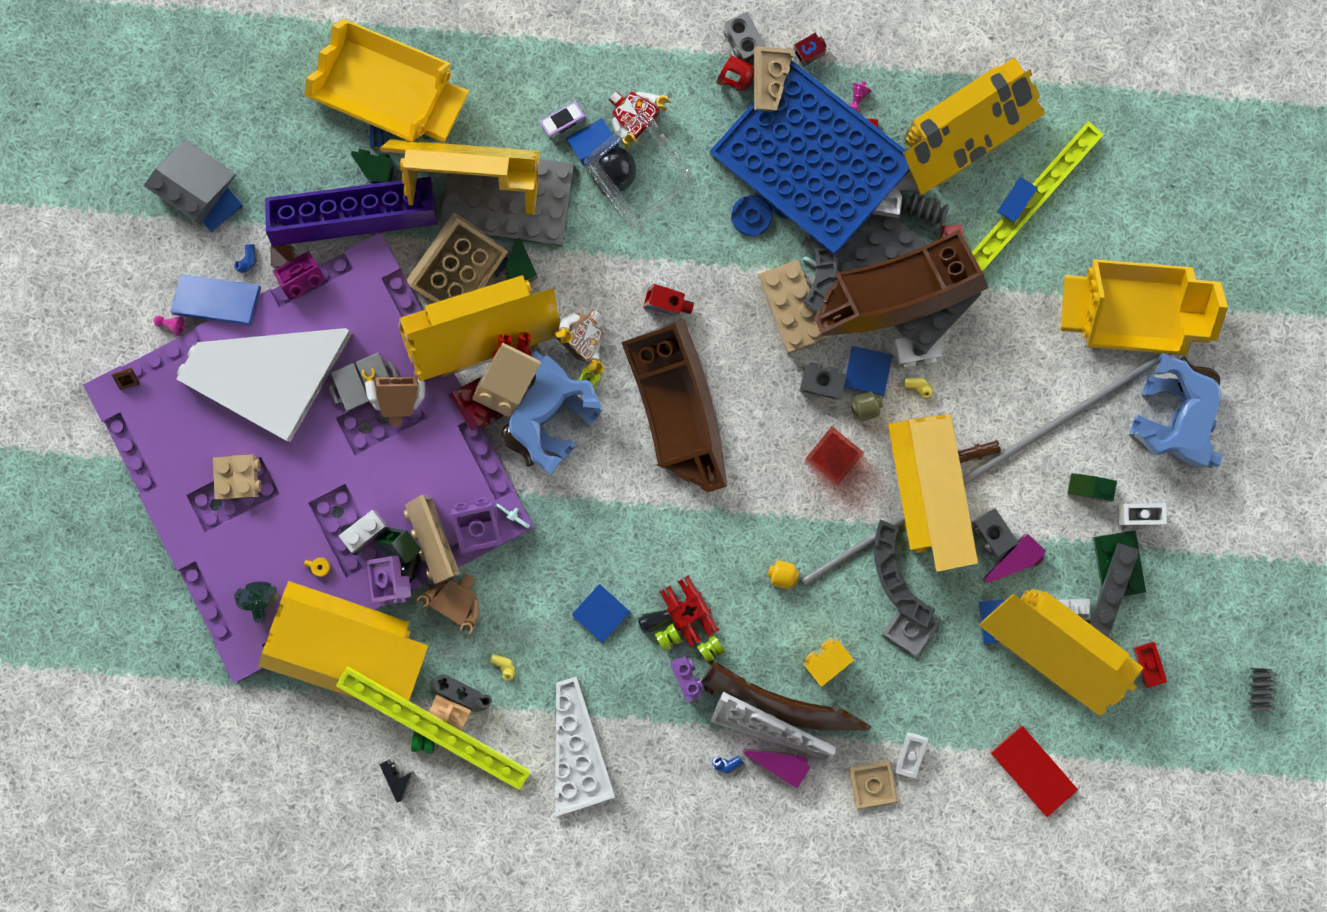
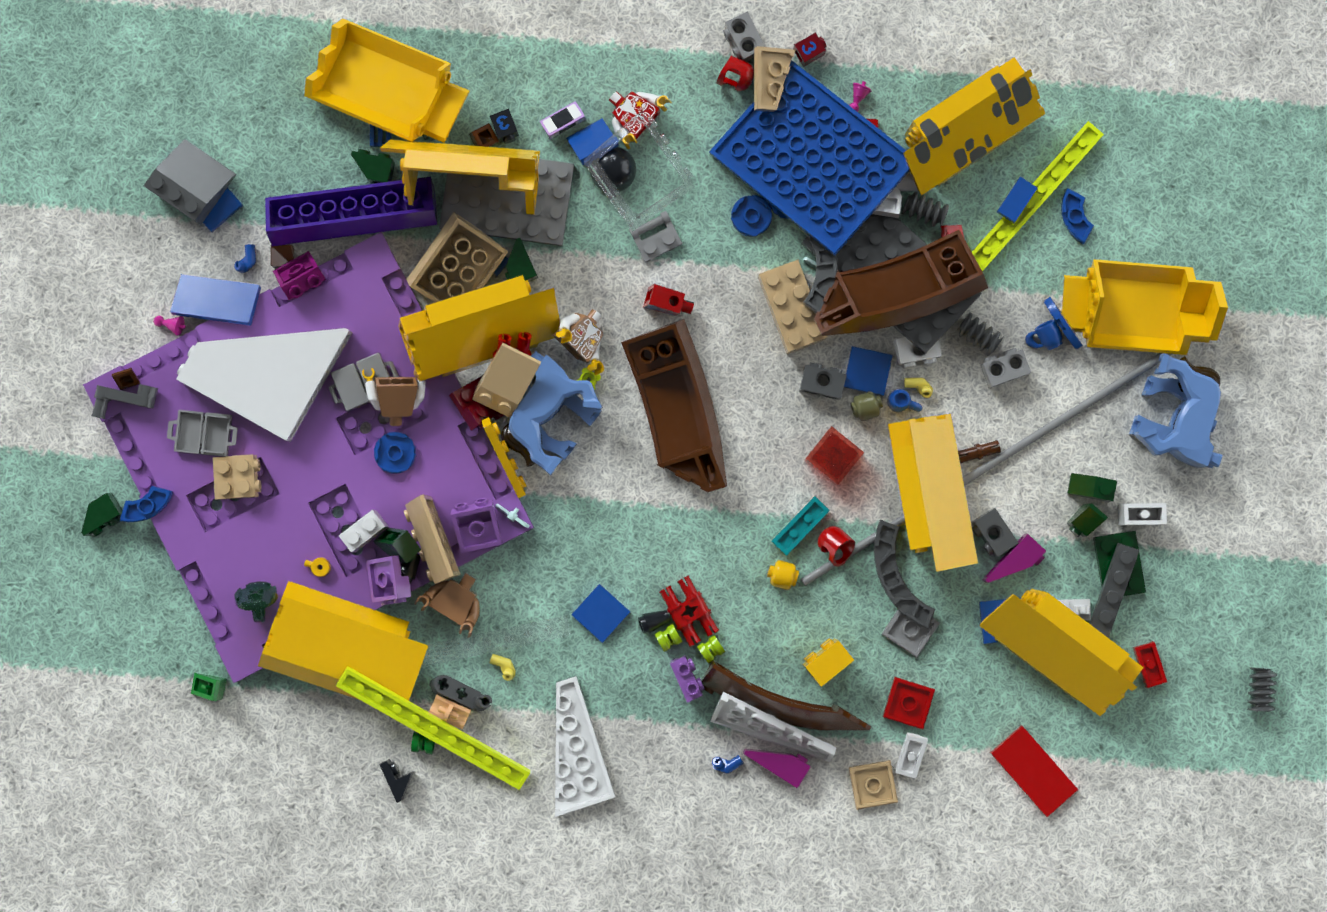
none -> dark green slope [81,493,123,538]
none -> dark grey beam [91,384,158,419]
none -> blue tile [120,486,174,522]
none -> light grey piece [167,410,238,457]
none -> green slope [191,673,227,701]
none -> blue tile [374,432,416,474]
none -> reddish brown slope [469,123,499,147]
none -> yellow plate [482,417,527,498]
none -> black brick [490,109,519,144]
none -> light grey plate [629,211,682,263]
none -> teal plate [771,496,830,556]
none -> red helmet [818,526,855,567]
none -> red plate [882,676,935,730]
none -> blue piece [887,389,923,412]
none -> dark grey piece [957,312,1004,356]
none -> light grey brick [980,348,1031,388]
none -> blue piece [1025,319,1063,350]
none -> blue tile [1044,297,1083,349]
none -> blue tile [1061,188,1094,244]
none -> dark green slope [1067,503,1108,537]

